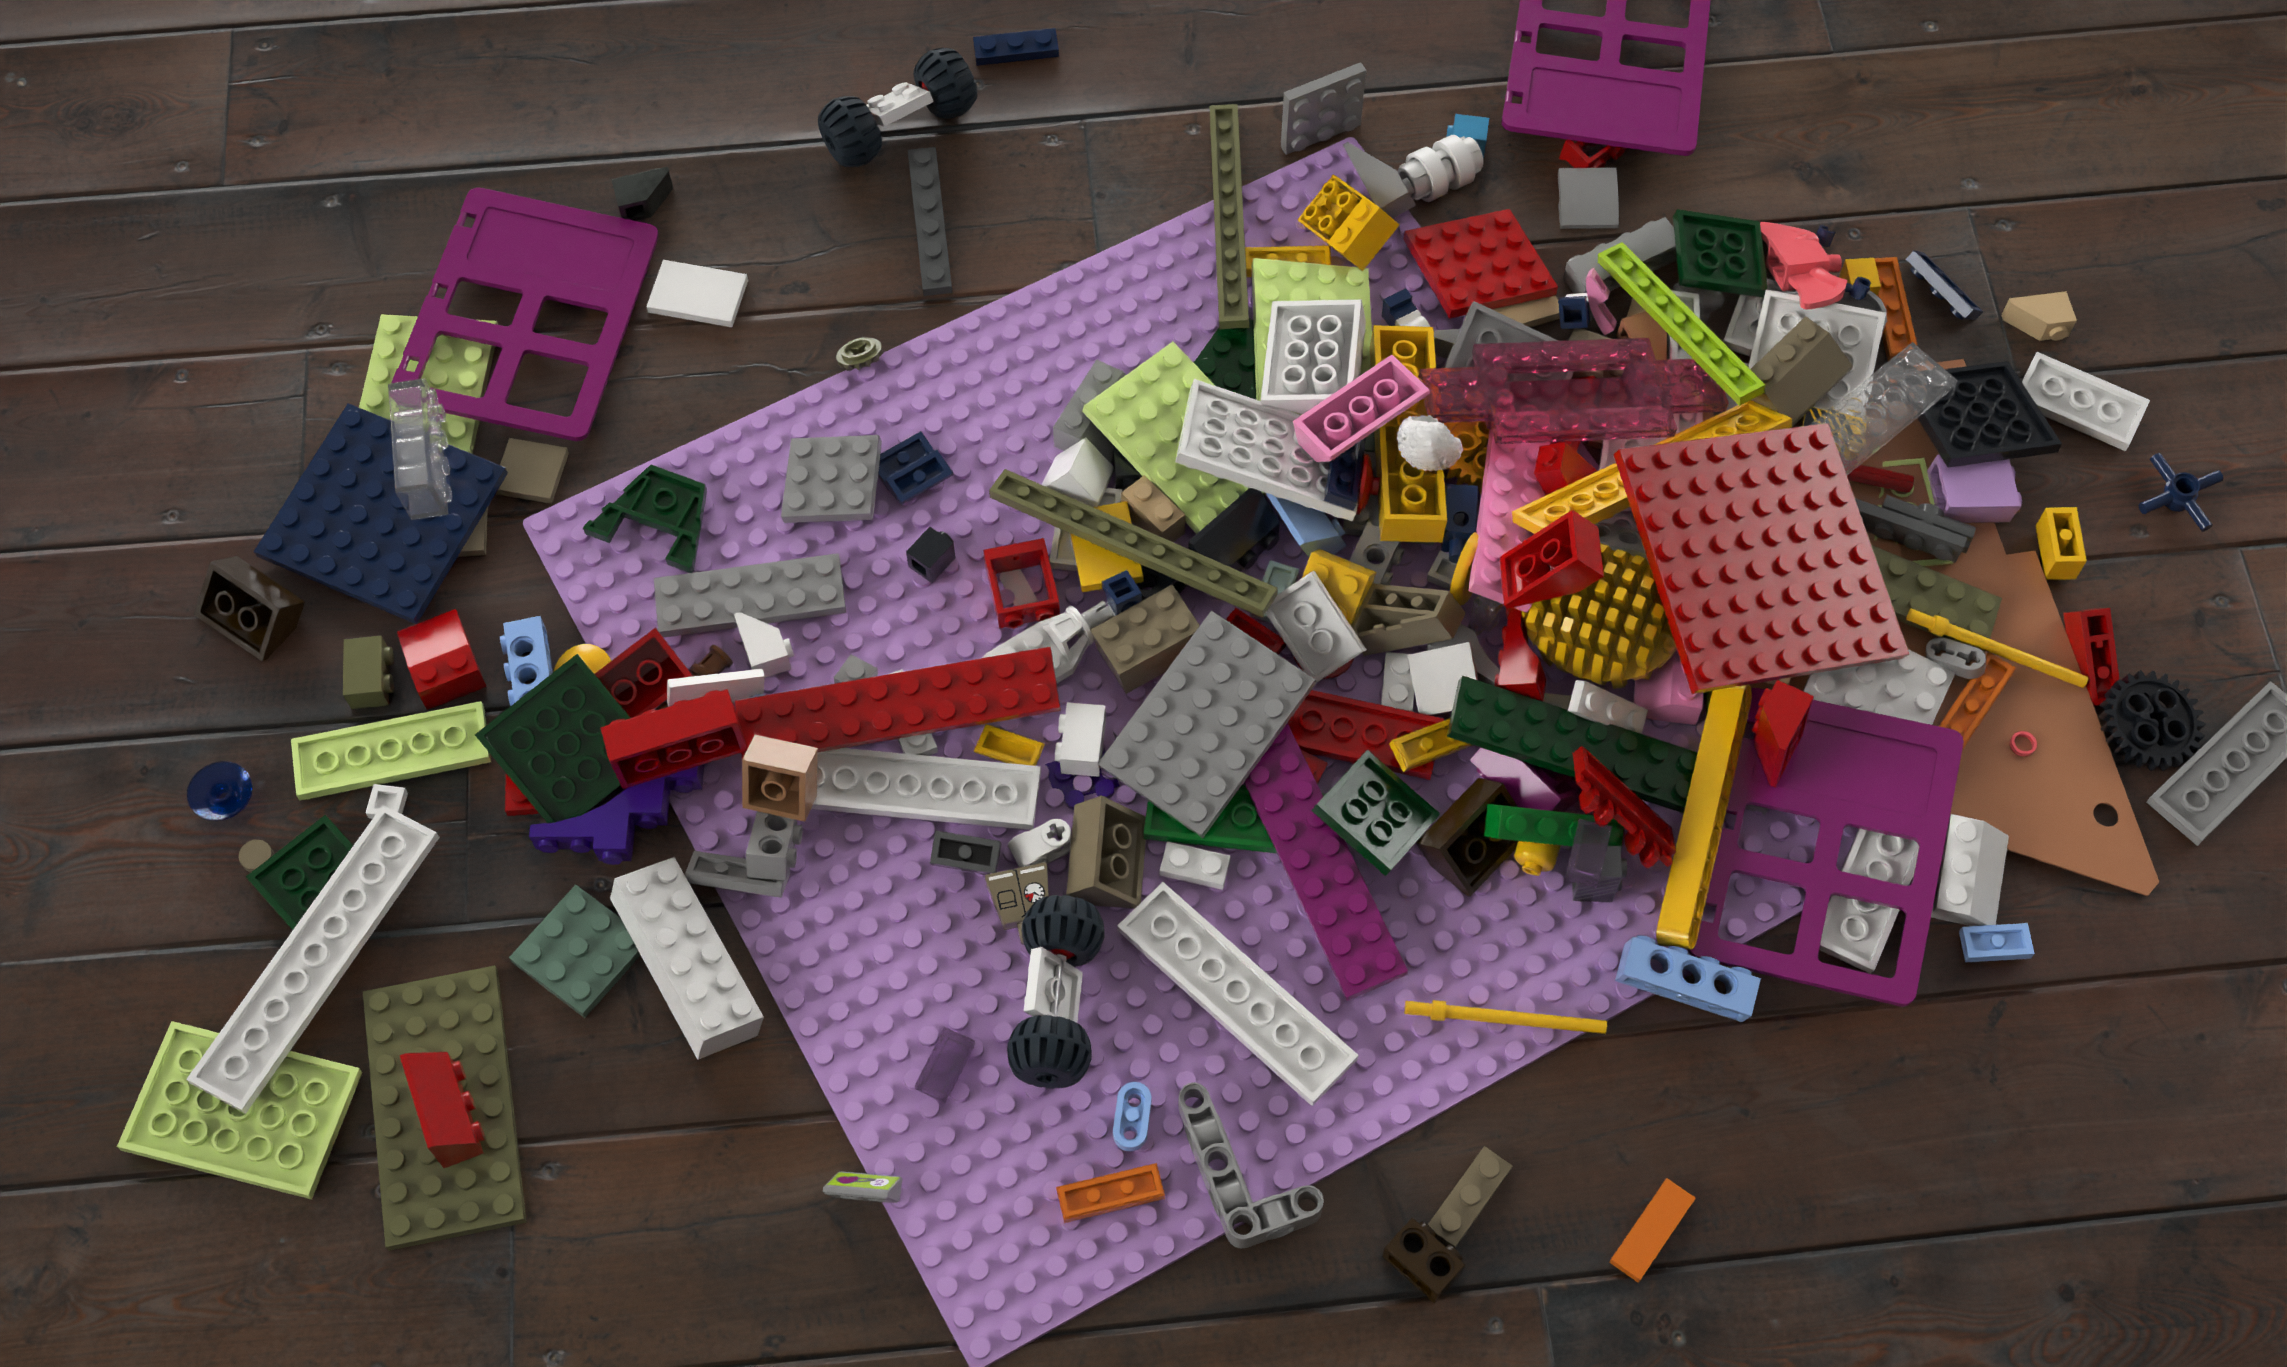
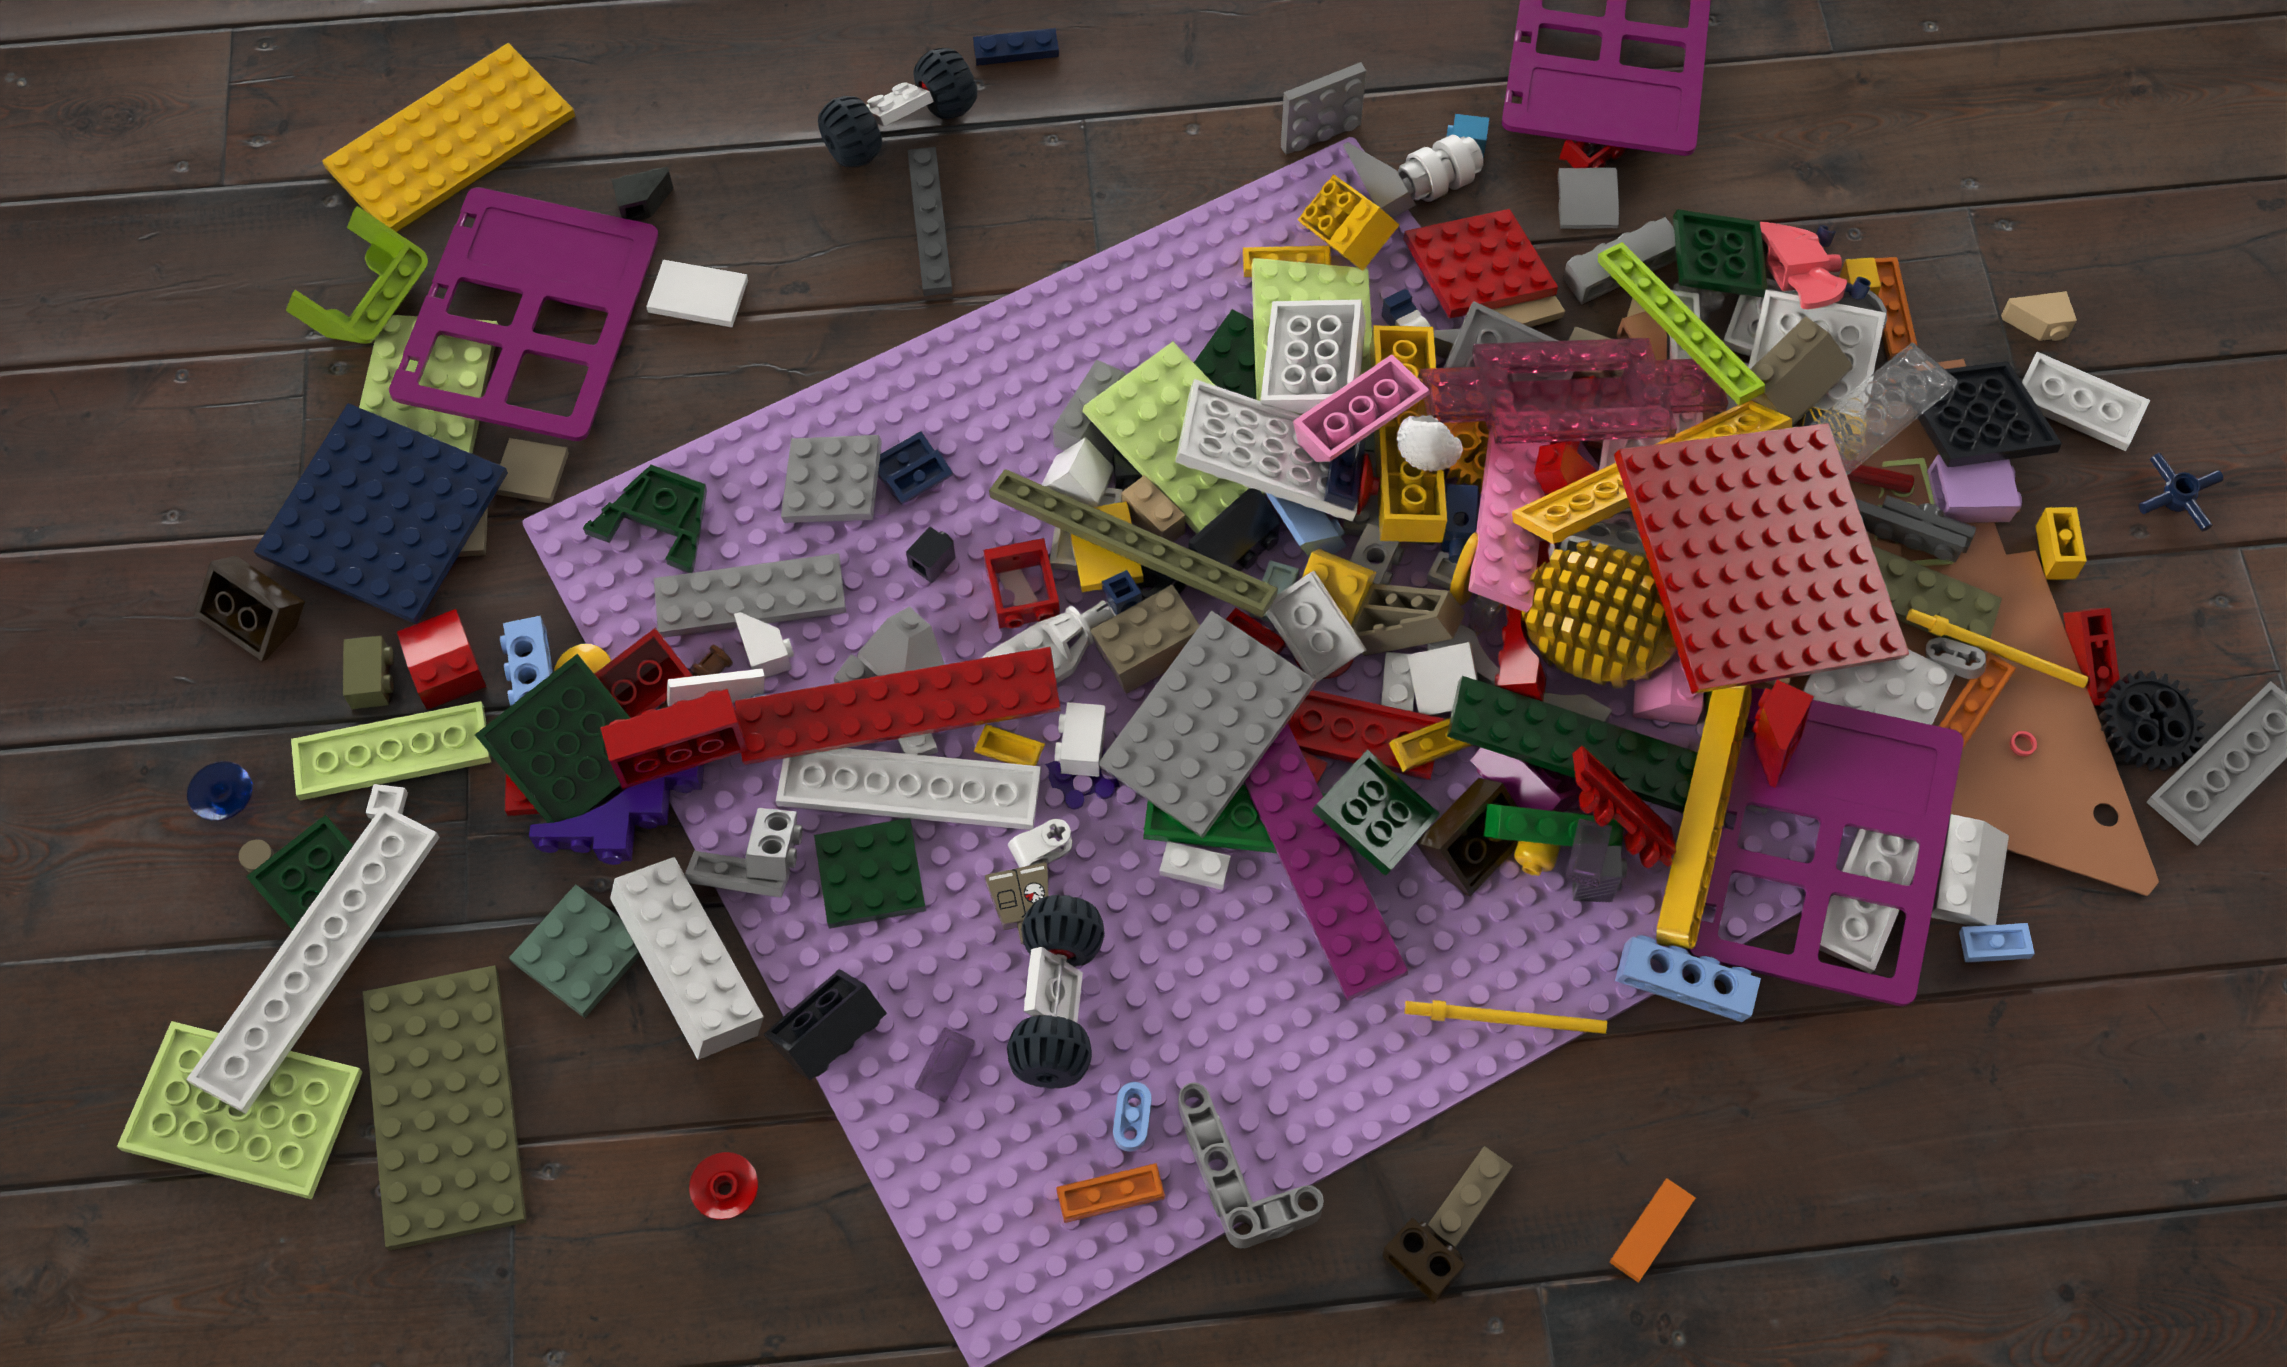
clear brick [388,378,452,520] -> none
red slope [399,1052,485,1169] -> none
medium nougat brick [742,735,818,822] -> none
slope [823,1171,902,1203] -> none
olive gear [836,338,883,371] -> none
dark grey brick [930,830,1002,874] -> none
dark tan slope [1066,795,1146,909] -> none
white plate [1117,882,1359,1106] -> none
olive plate [1209,104,1249,329] -> none
red slope [1500,510,1604,609] -> none
dark blue leg [1558,293,1593,329] -> none
white plate [1568,680,1648,734] -> none
bright pink slope [1586,268,1617,336] -> none
plate [1906,250,1983,320] -> none
none -> lime windscreen [286,206,428,344]
none -> yellow plate [322,43,575,232]
none -> red dish [689,1152,758,1220]
none -> black slope [763,969,887,1080]
none -> dark green plate [814,818,926,929]
none -> light grey slope [857,606,945,676]

